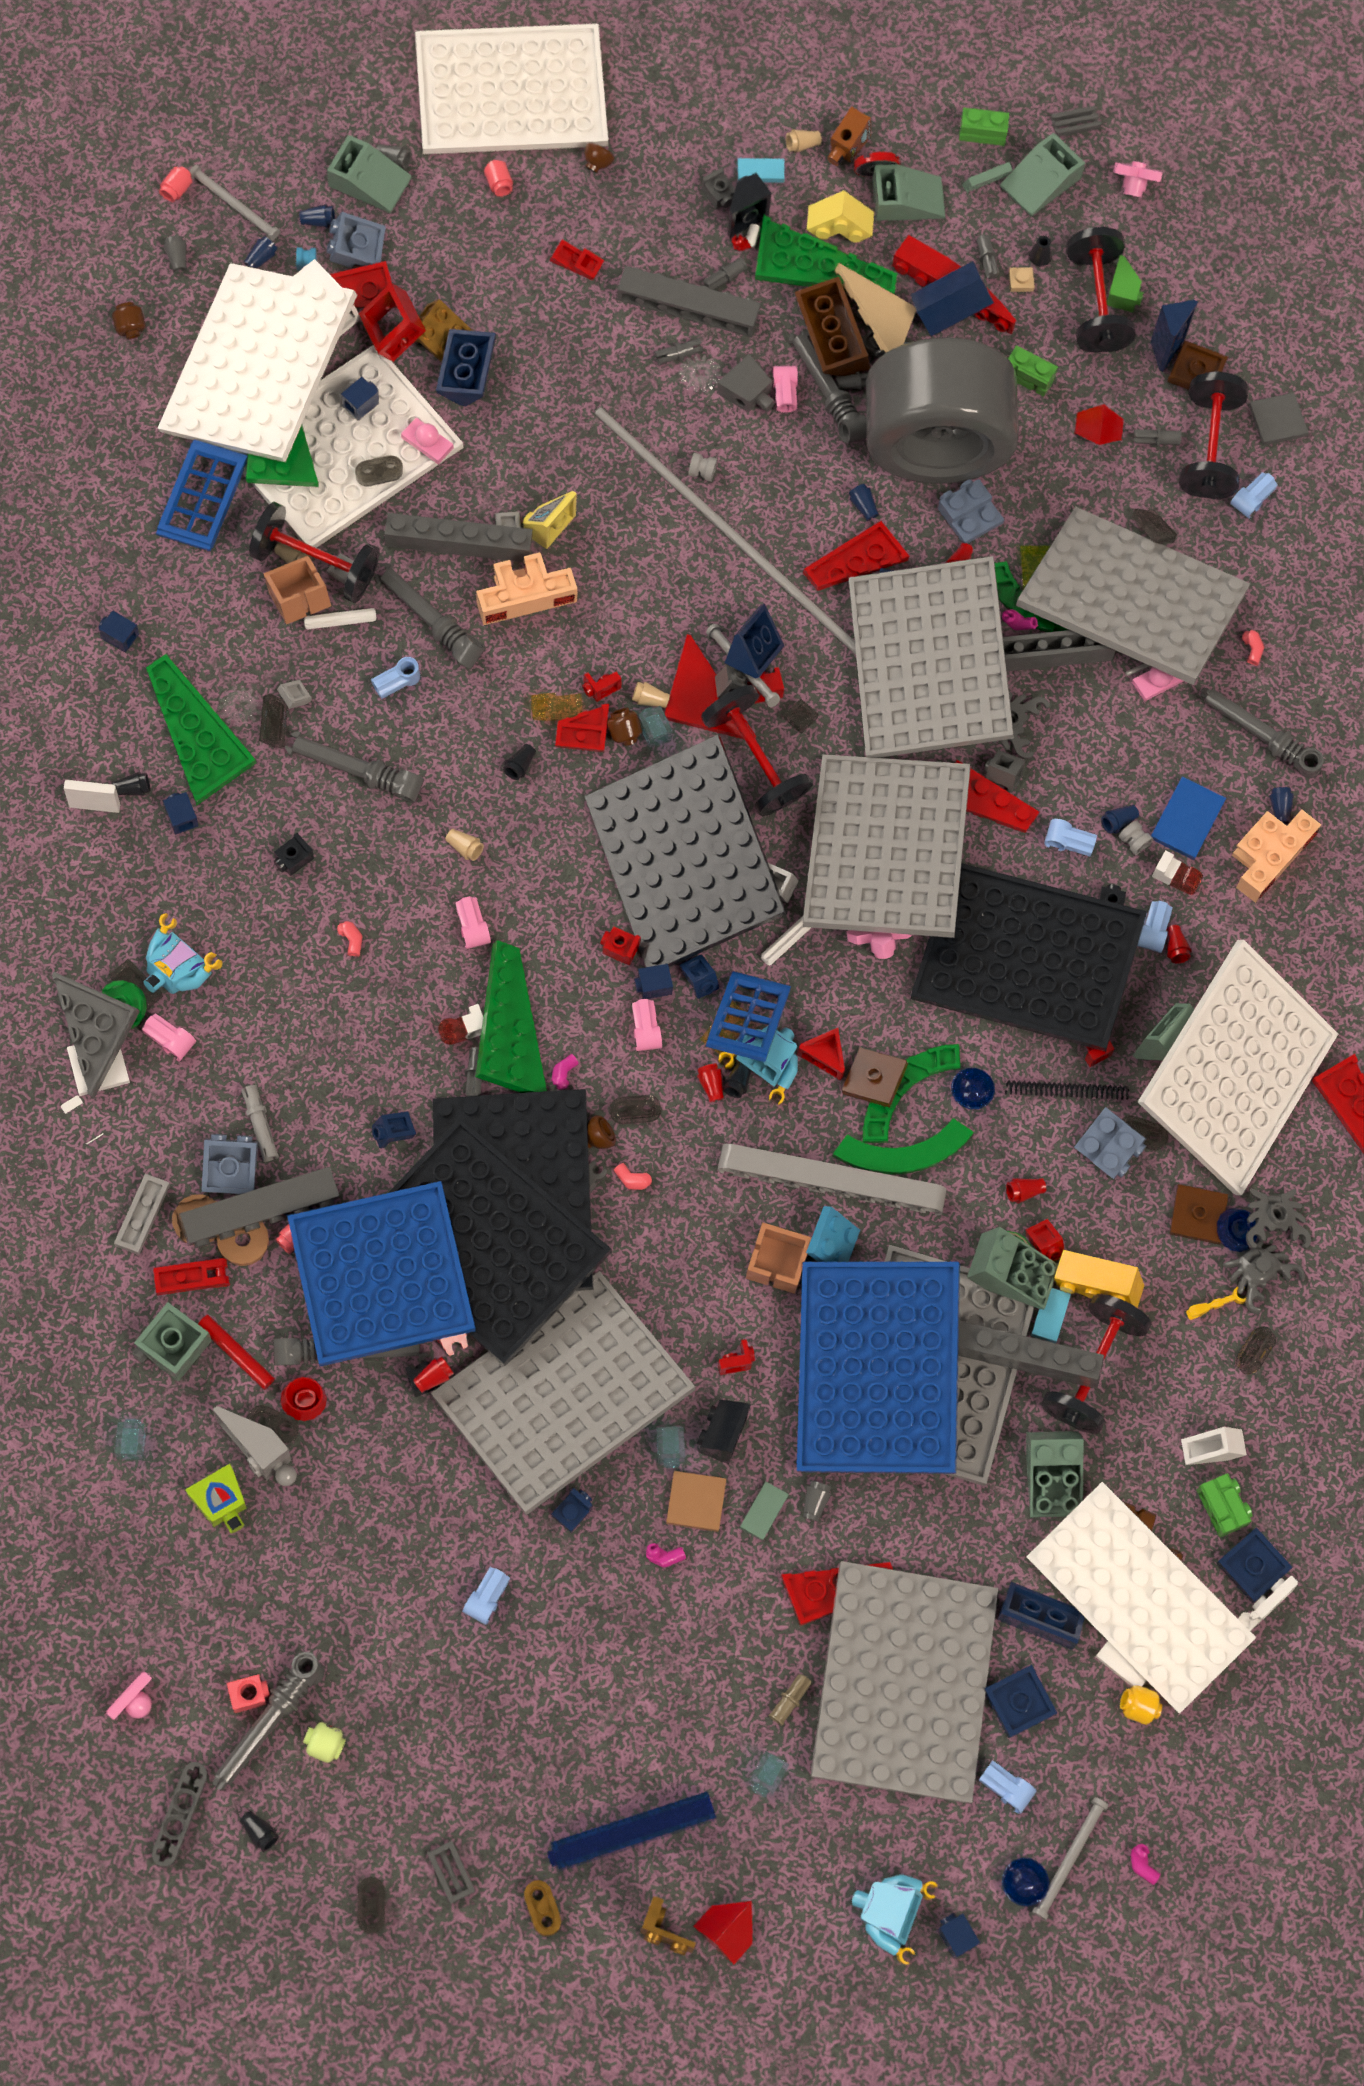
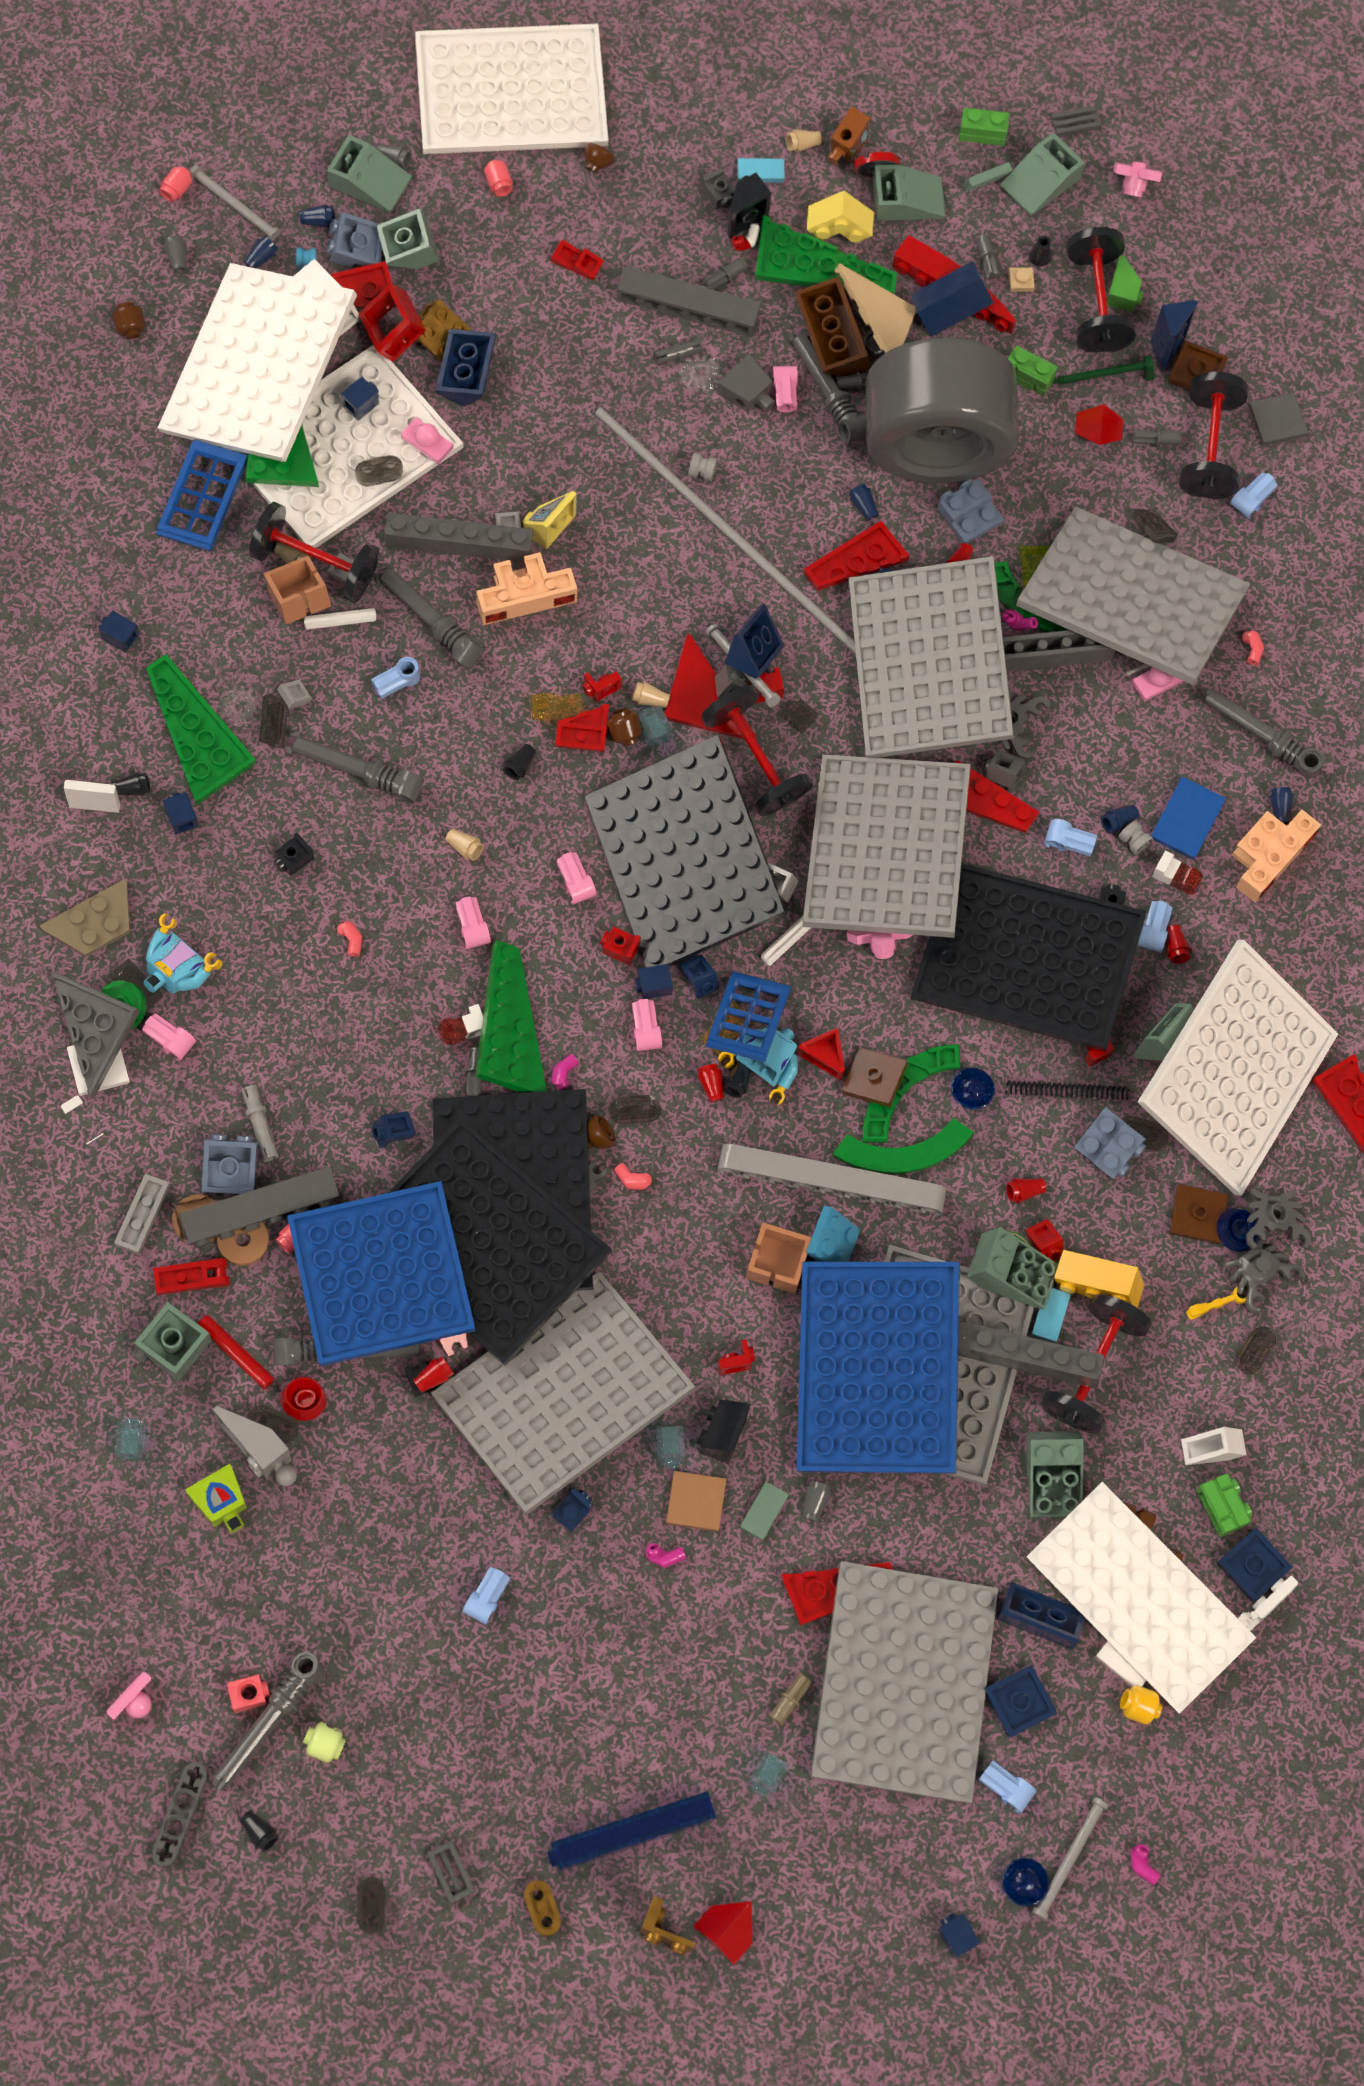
medium azure torso [852,1874,938,1965] -> none
none -> dark tan wing [40,879,130,957]
none -> sand green slope [377,208,439,269]
none -> bright pink piece [557,852,597,905]
none -> dark green piece [1052,355,1154,385]

